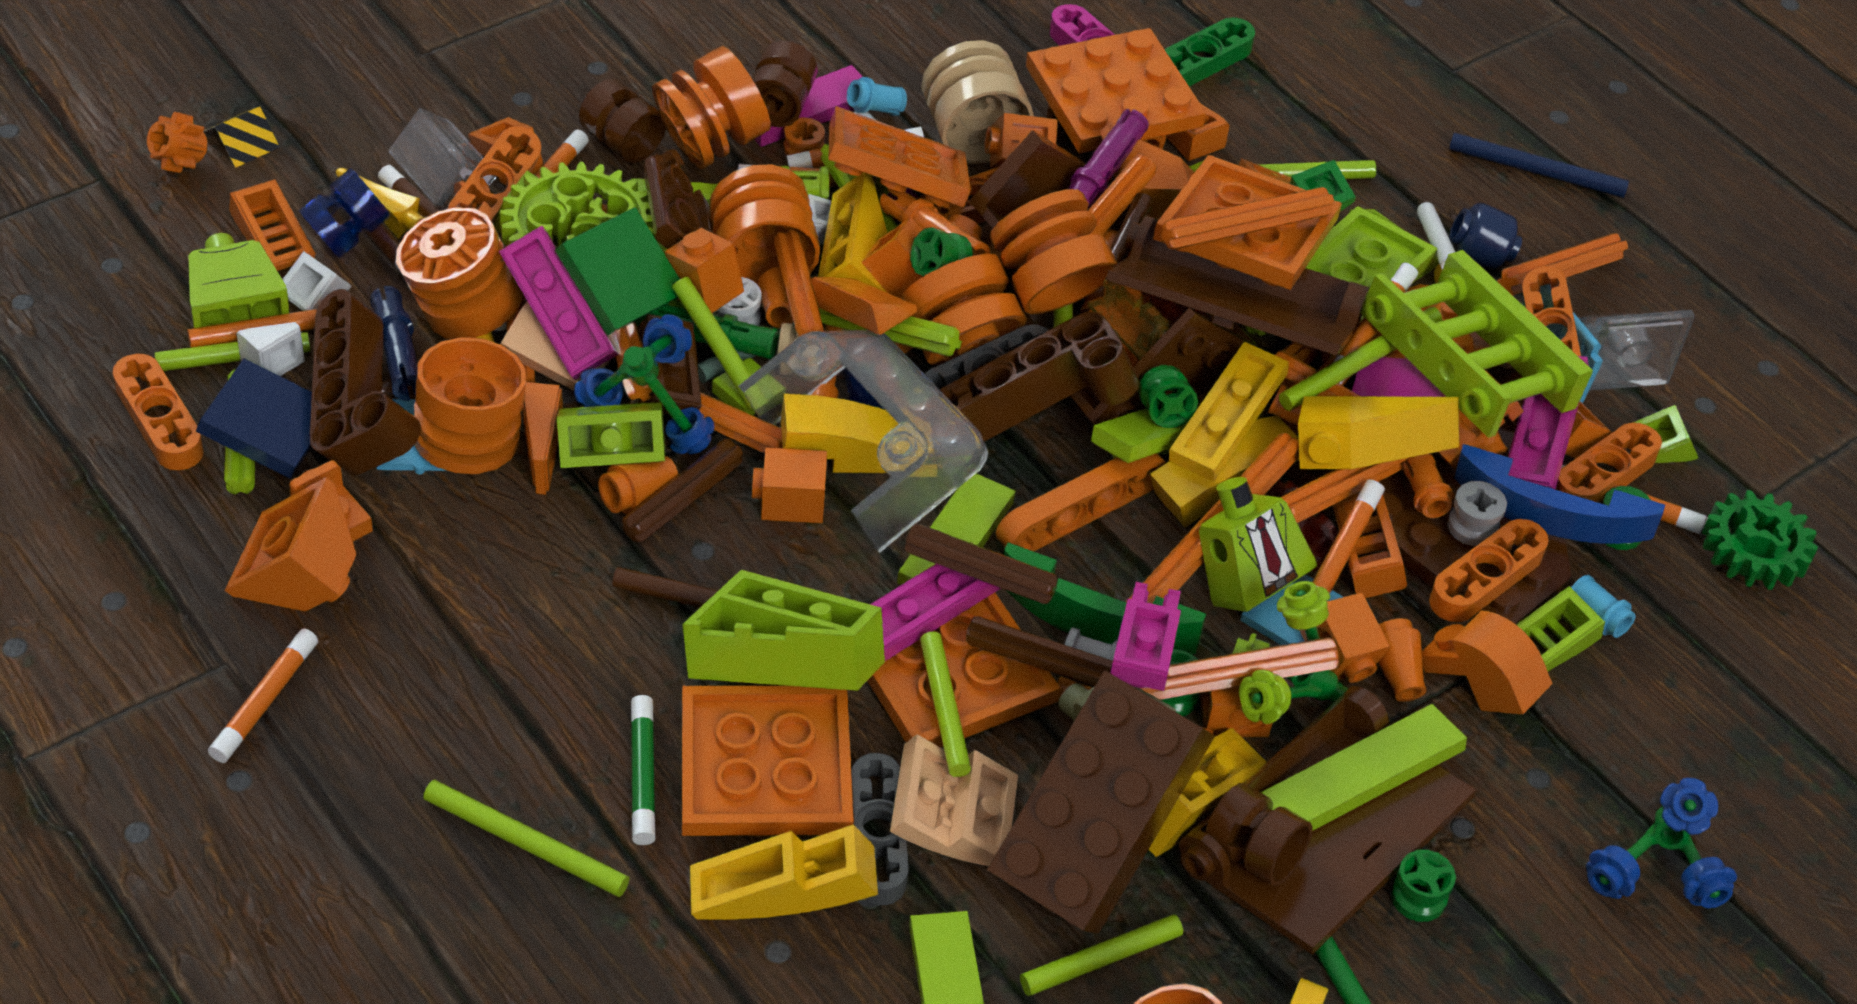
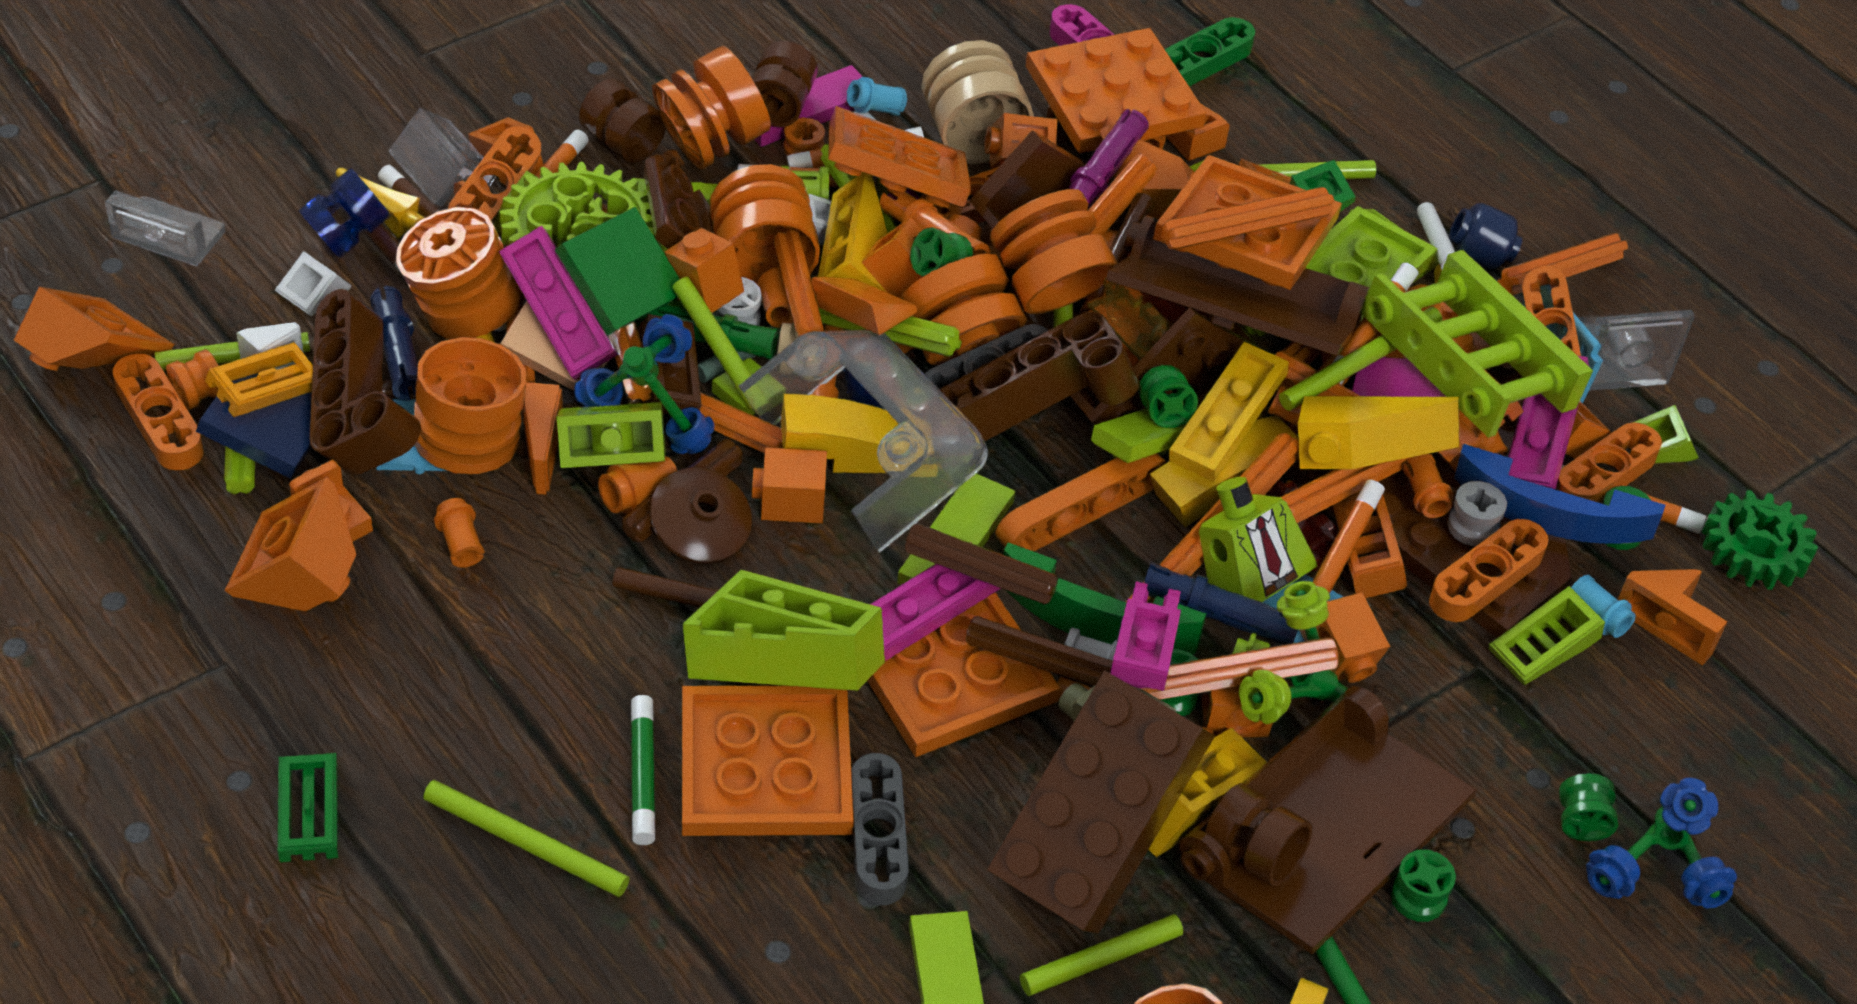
orange gear [147,112,207,173] -> none
orange bar [187,309,317,347] -> none
lime torso [188,233,289,328] -> none
sticker [204,106,280,168] -> none
orange bar [208,629,318,763] -> none
orange slope [229,179,316,271] -> none
yellow slope [690,824,878,920] -> none
light nougat slope [890,734,1018,866] -> none
lime bar [920,632,971,777] -> none
lime tile [1261,704,1467,831] -> none
orange cone [1378,618,1427,702] -> none
orange brick [1422,610,1553,714] -> none
dark blue bar [1449,132,1629,198] -> none
none -> orange slope [14,287,174,371]
none -> clear panel [105,190,225,266]
none -> orange wheel [166,349,219,411]
none -> light orange tile [205,342,313,417]
none -> green tile [278,753,338,863]
none -> orange pin [434,498,485,568]
none -> reddish brown dish [649,468,752,564]
none -> dark blue pin [1144,562,1298,645]
none -> green wheel [1559,773,1619,842]
none -> orange slope [1617,569,1728,666]

